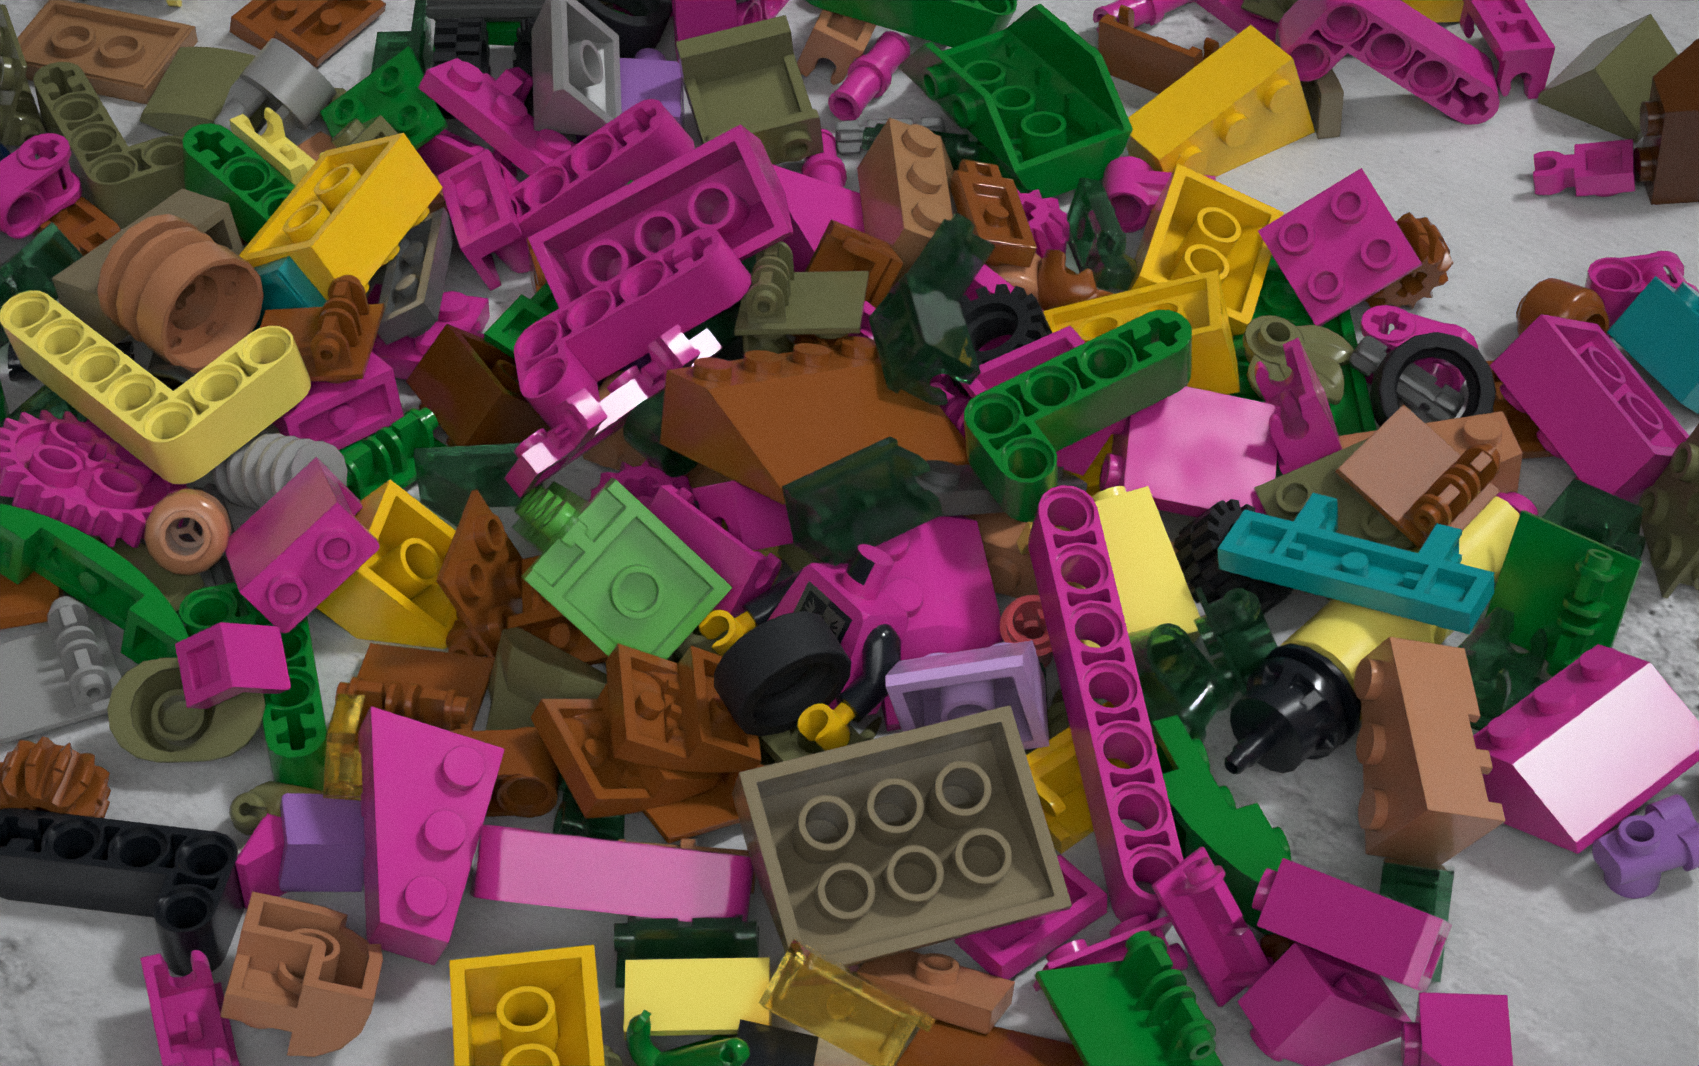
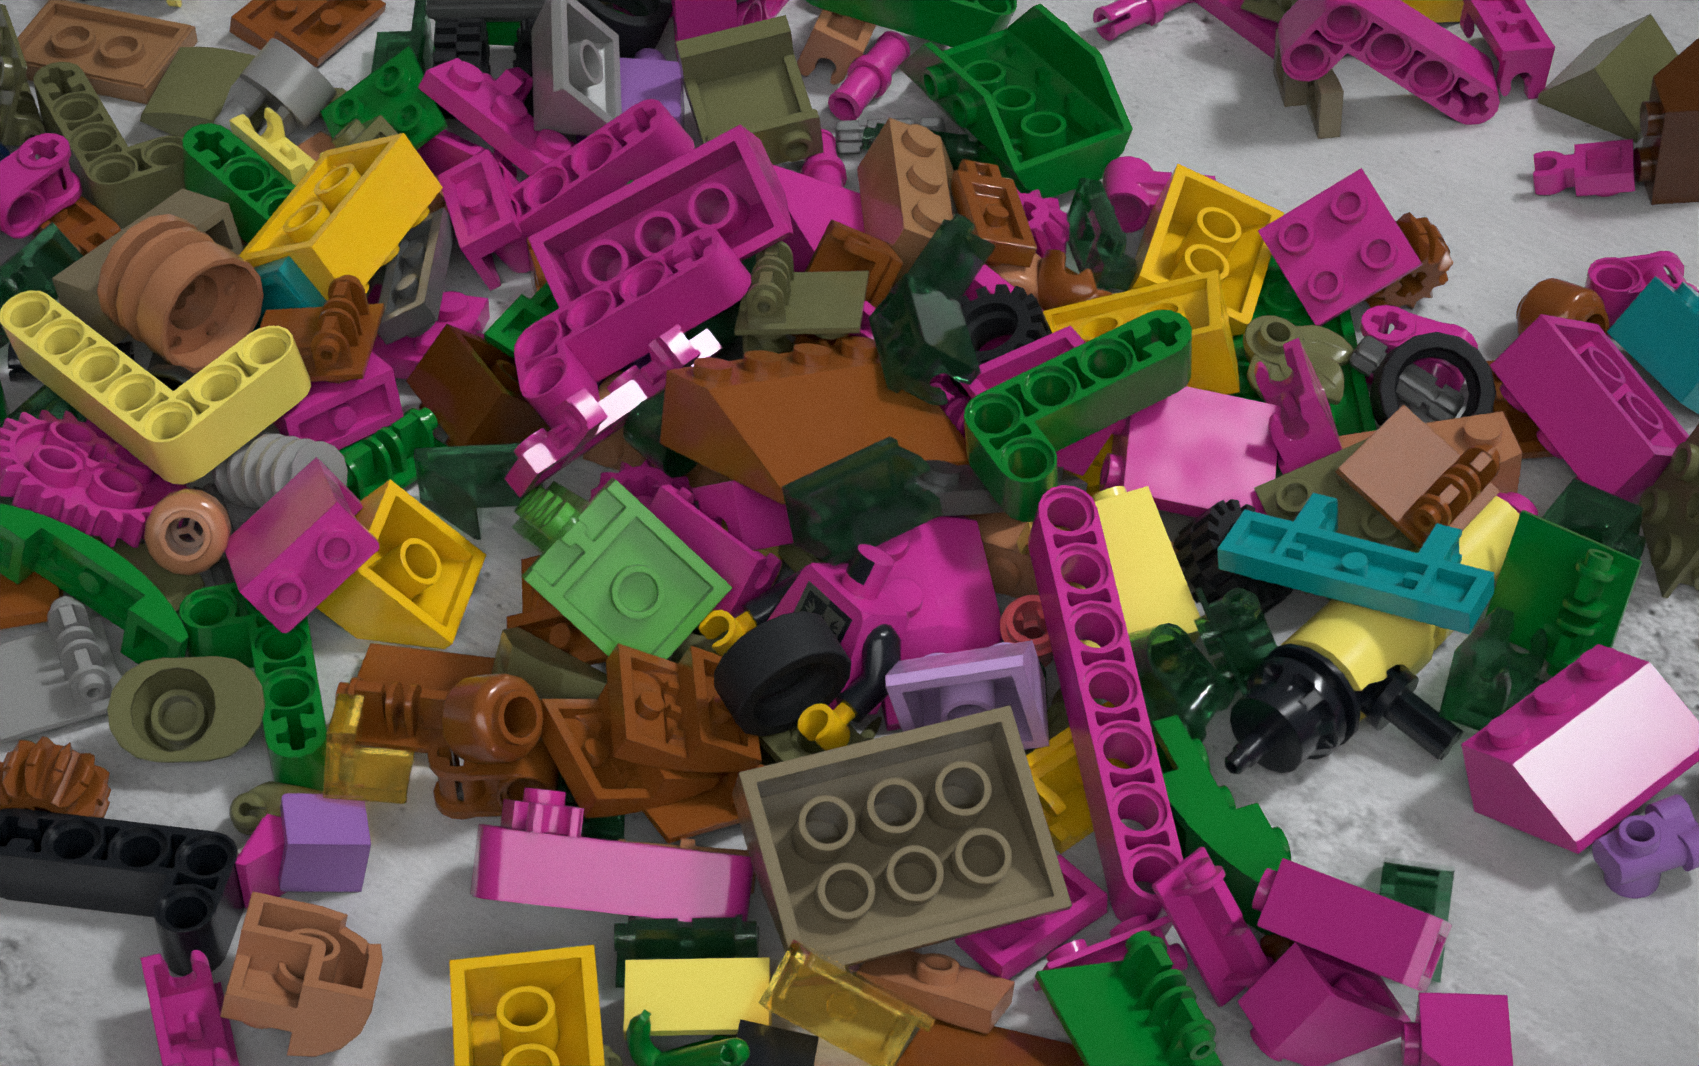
dark pink panel [175,622,291,709] -> none
dark pink wedge [358,706,505,965] -> none
dark orange hinge [436,490,523,658] -> none
dark orange hinge [1098,5,1220,94] -> none
yellow wedge [1126,25,1315,177] -> none
nougat wedge [1354,636,1505,865] -> none
none -> dark orange head [441,673,544,764]
none -> dark pink plate [500,787,584,837]

